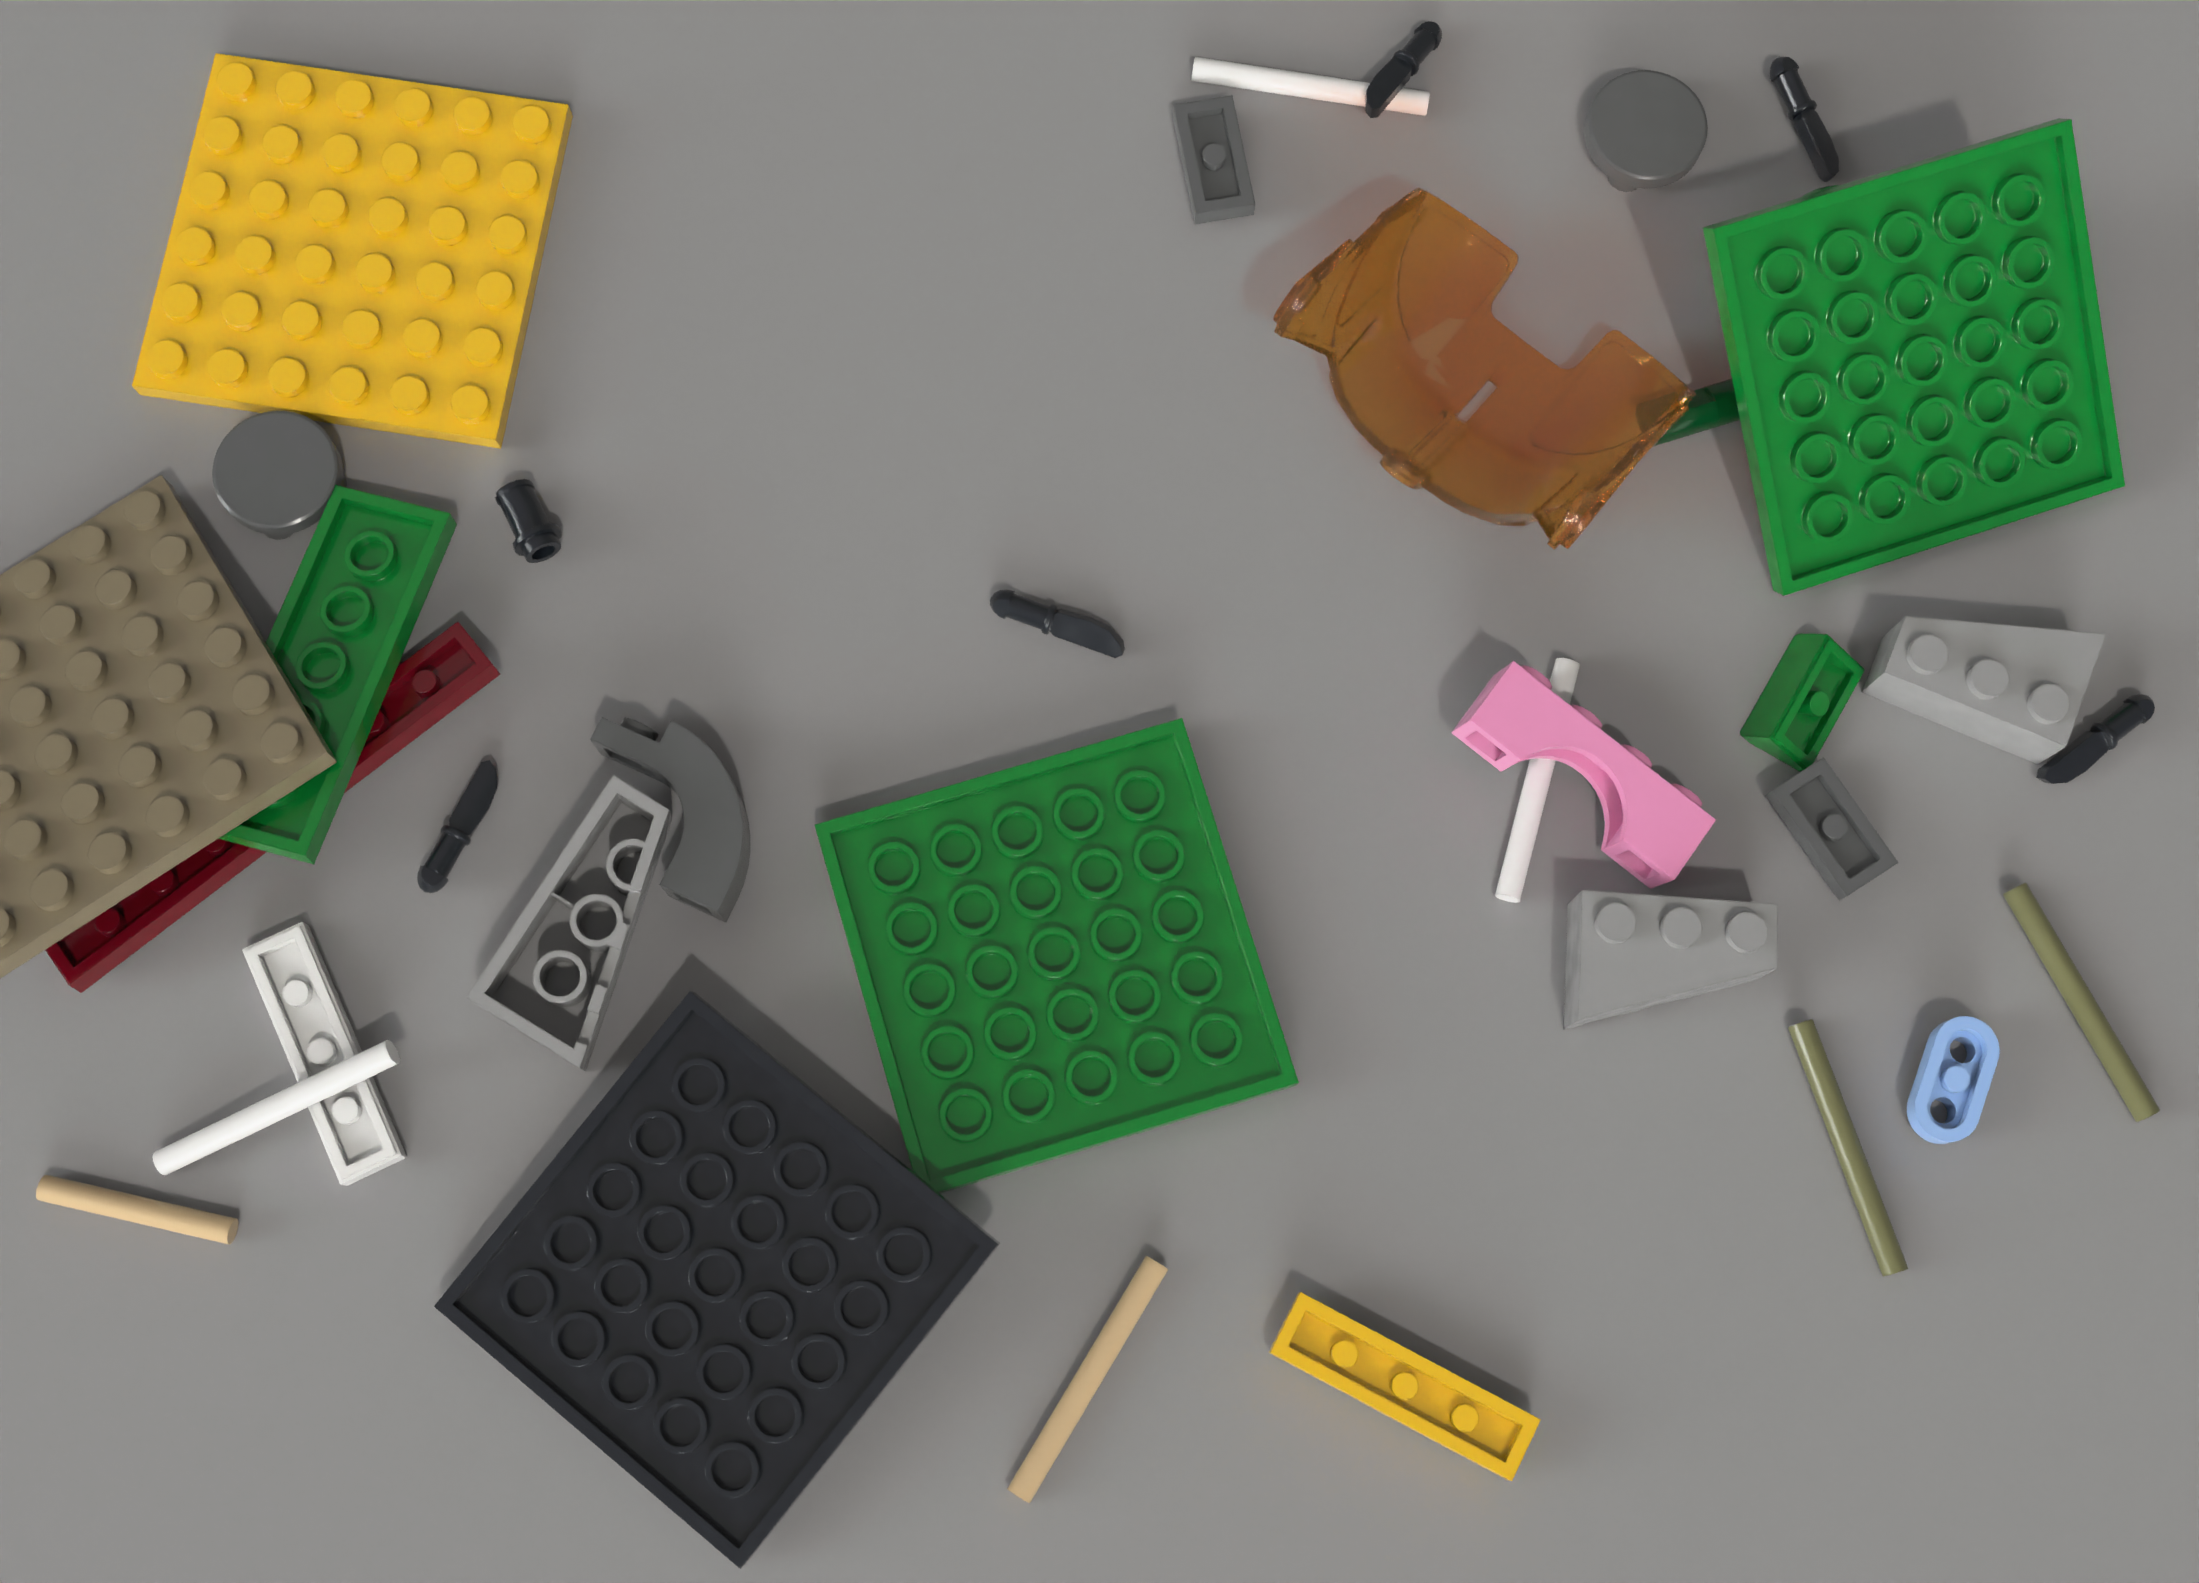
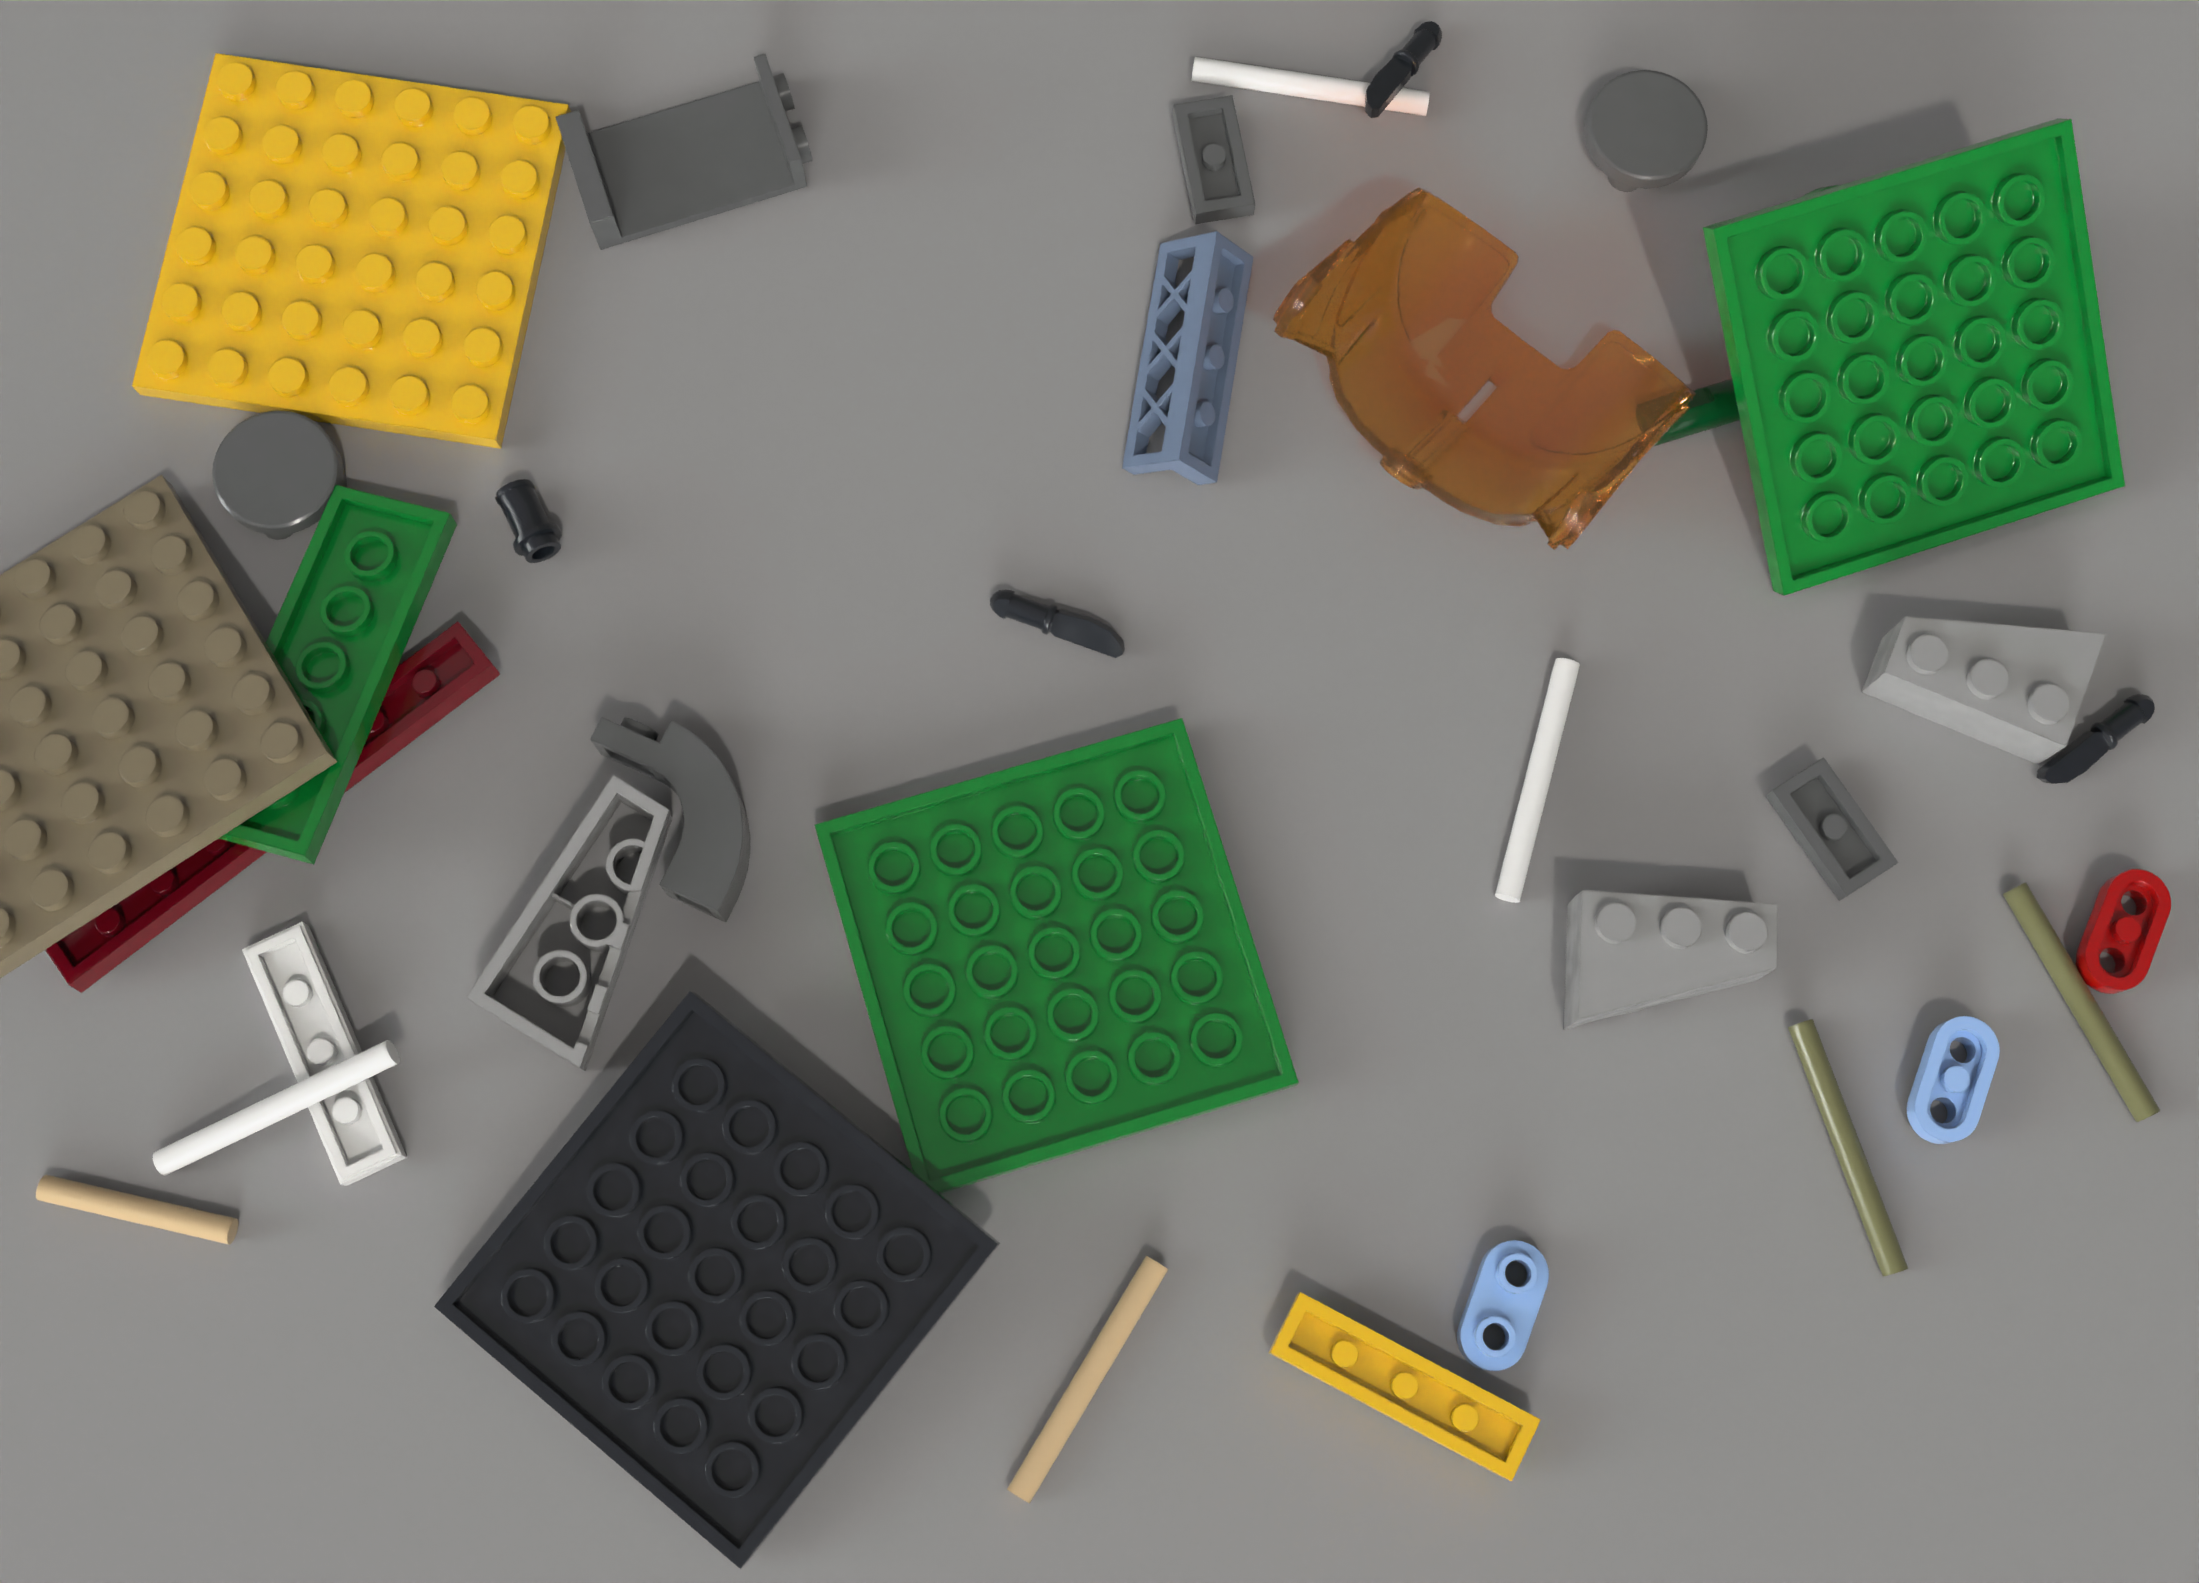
black piece [417,760,497,893] -> none
bright pink arch [1451,661,1716,889] -> none
green slope [1740,633,1865,772] -> none
black piece [1769,56,1839,182] -> none
none -> dark grey panel [555,54,813,250]
none -> sand blue fence [1122,231,1253,485]
none -> light blue plate [1457,1240,1549,1371]
none -> red plate [2076,869,2171,994]

